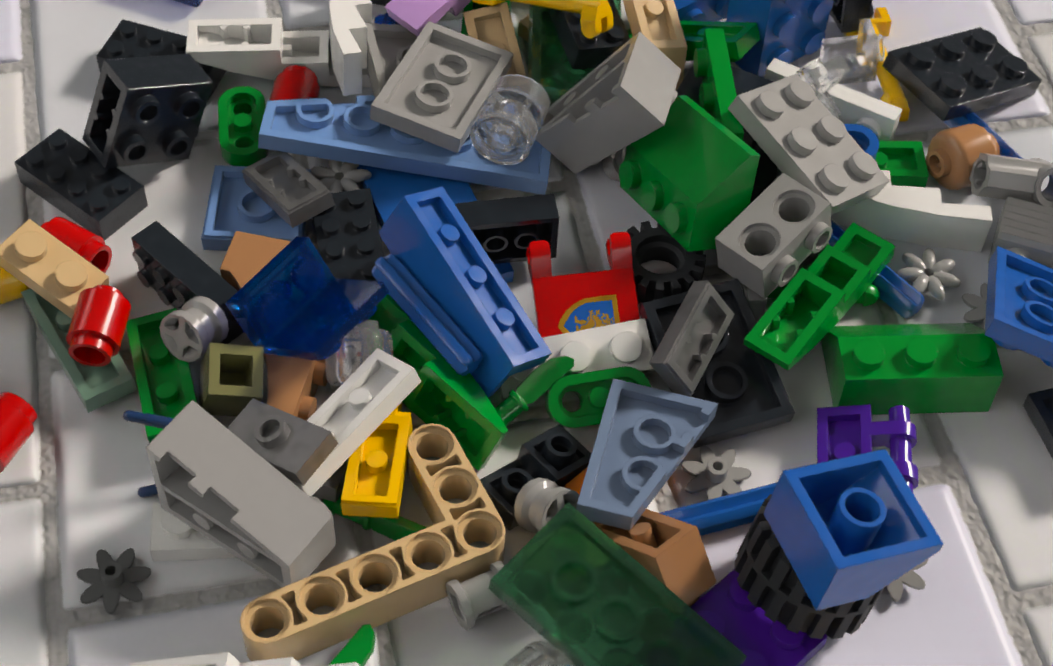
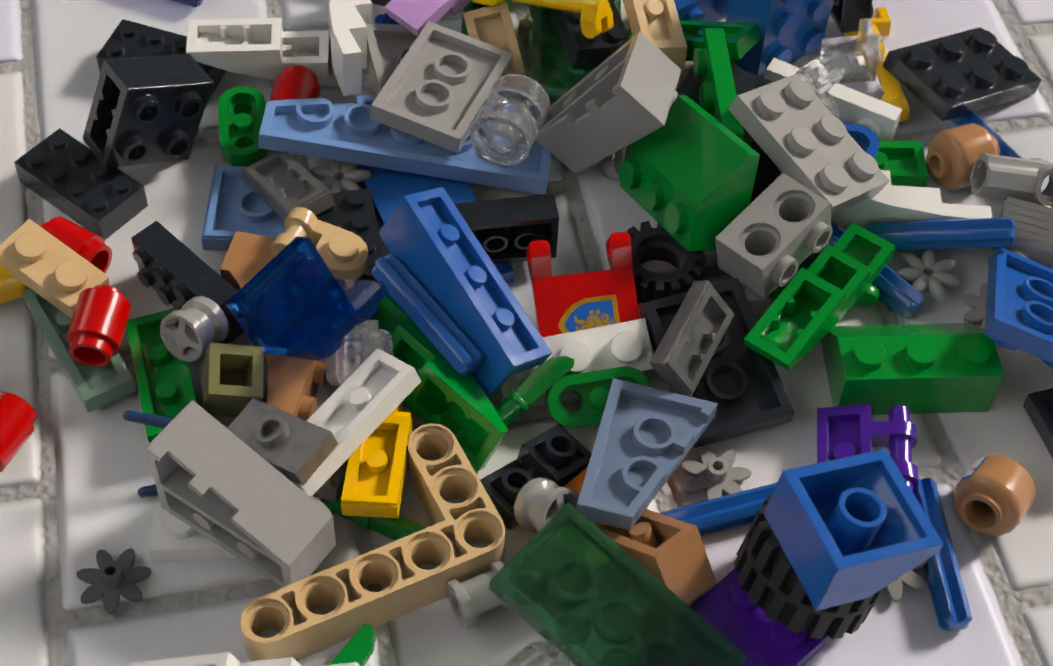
none -> tan plate [270,207,368,283]
none -> blue axle [866,217,1015,250]
none -> blue axle [913,478,972,632]
none -> medium nougat head [953,455,1036,536]

